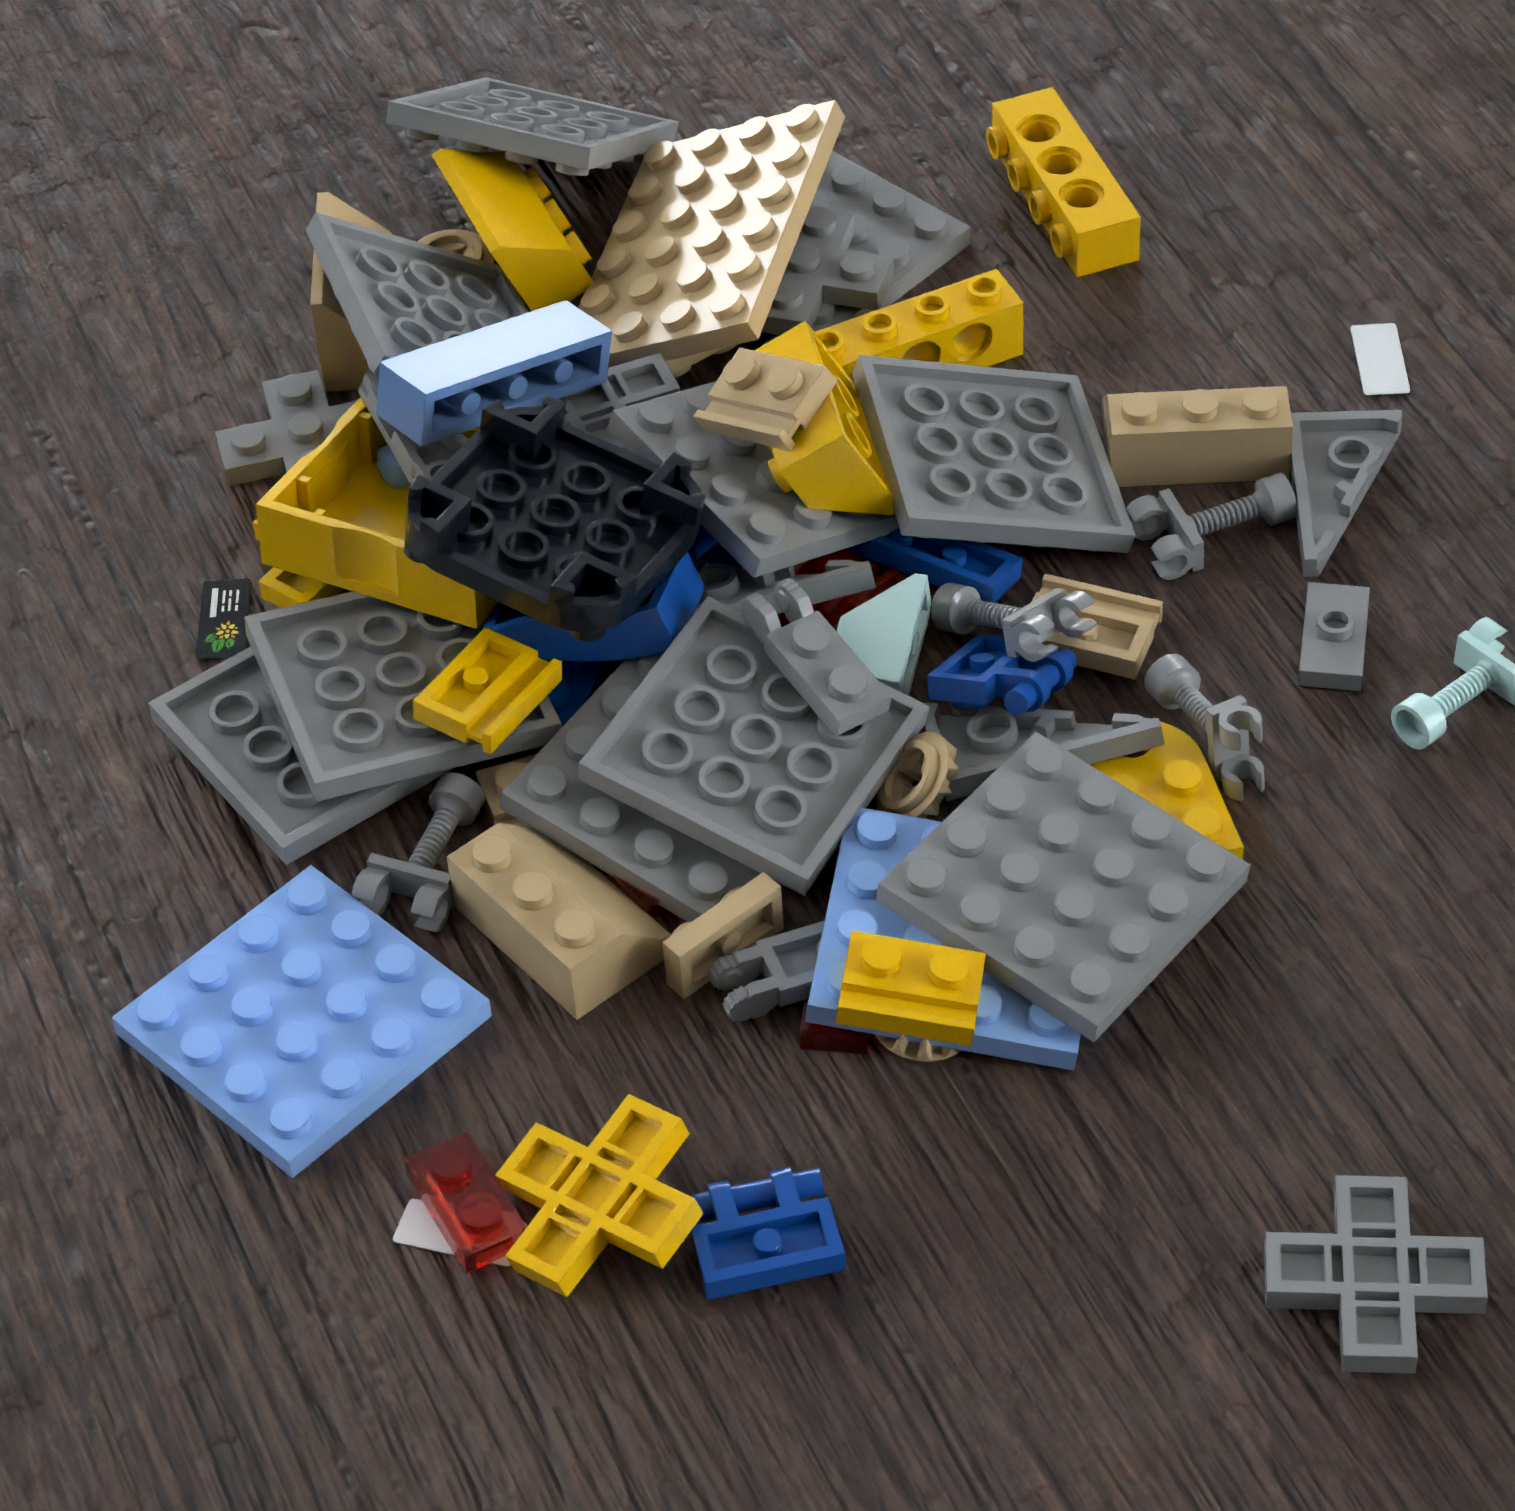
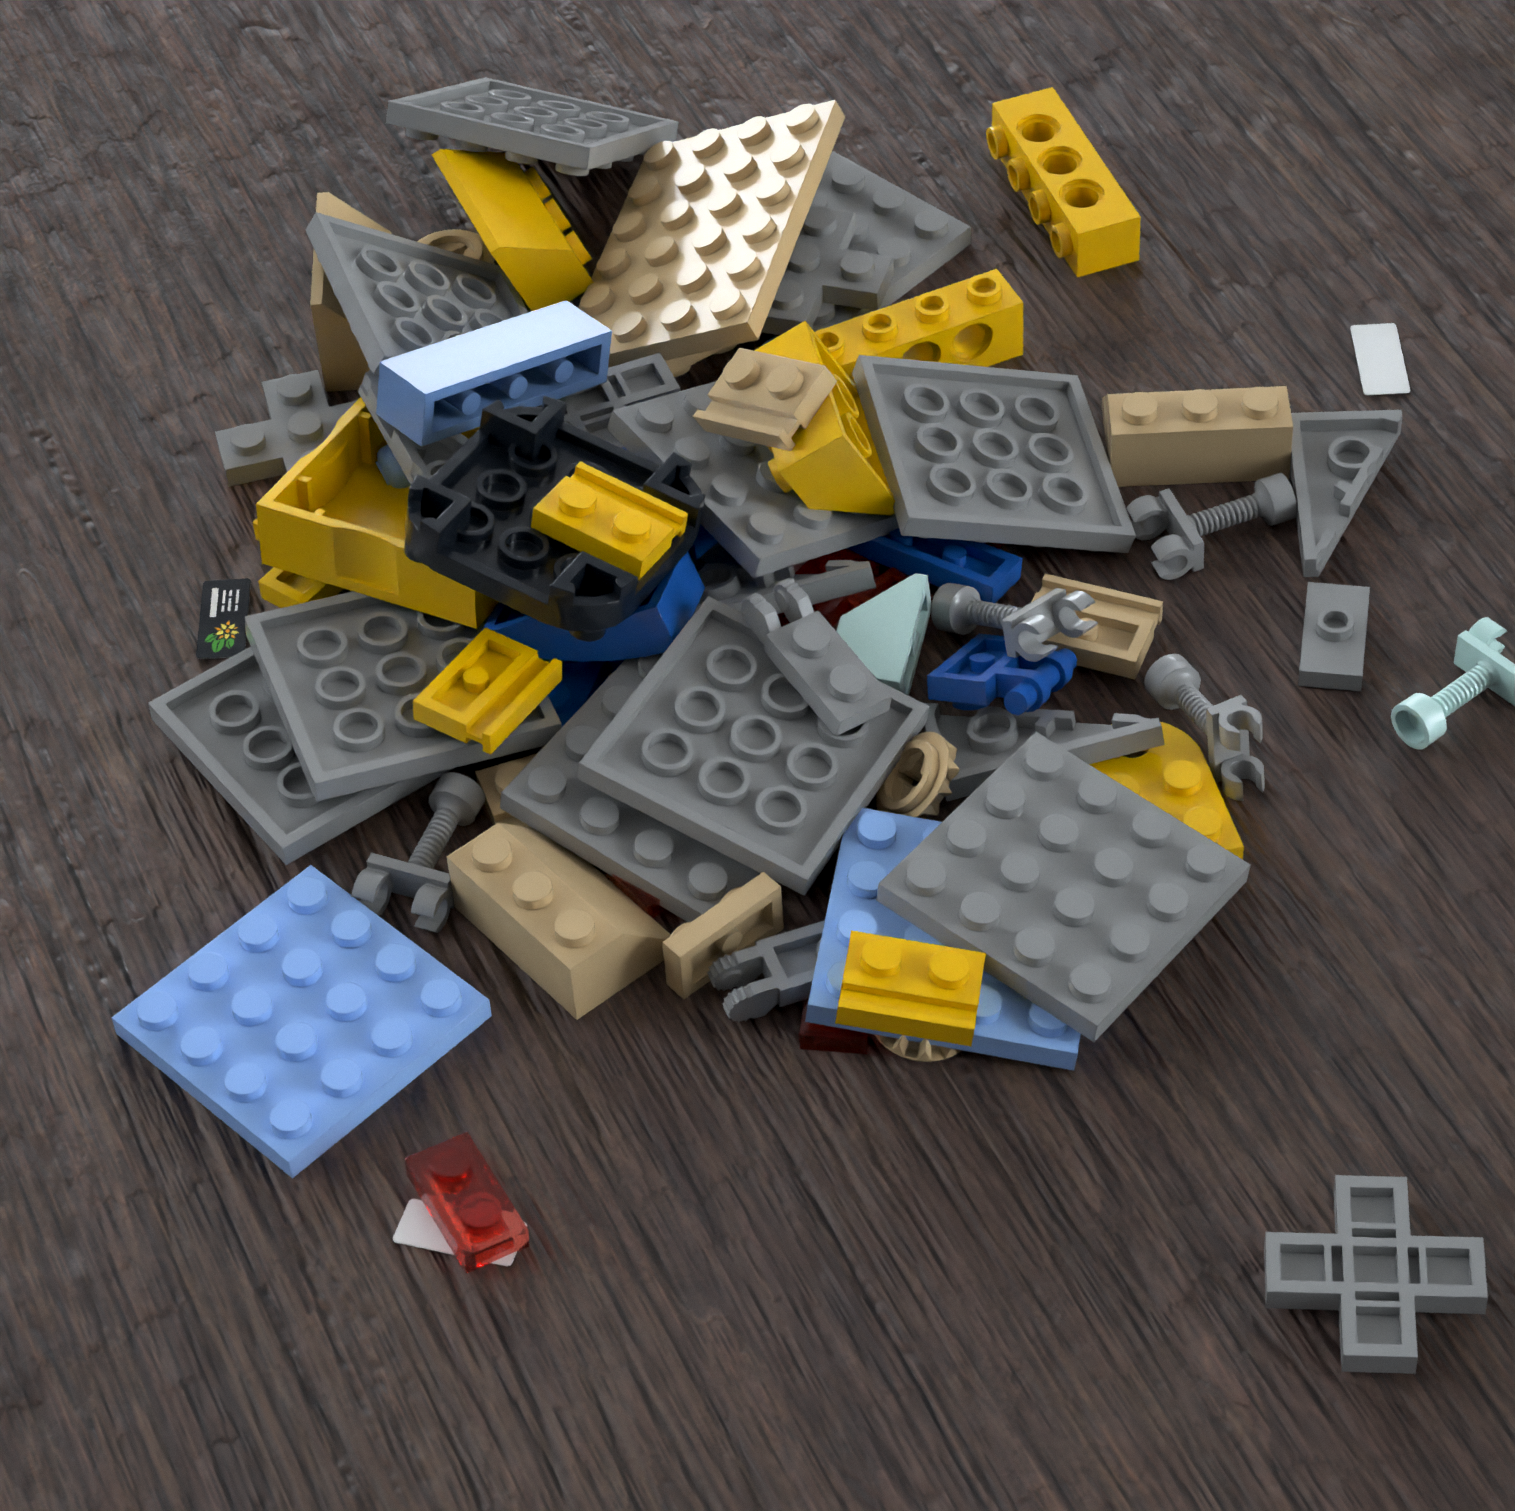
yellow plate [495,1094,703,1297] -> none
blue plate [689,1167,846,1300] -> none
none -> yellow plate [531,461,688,580]

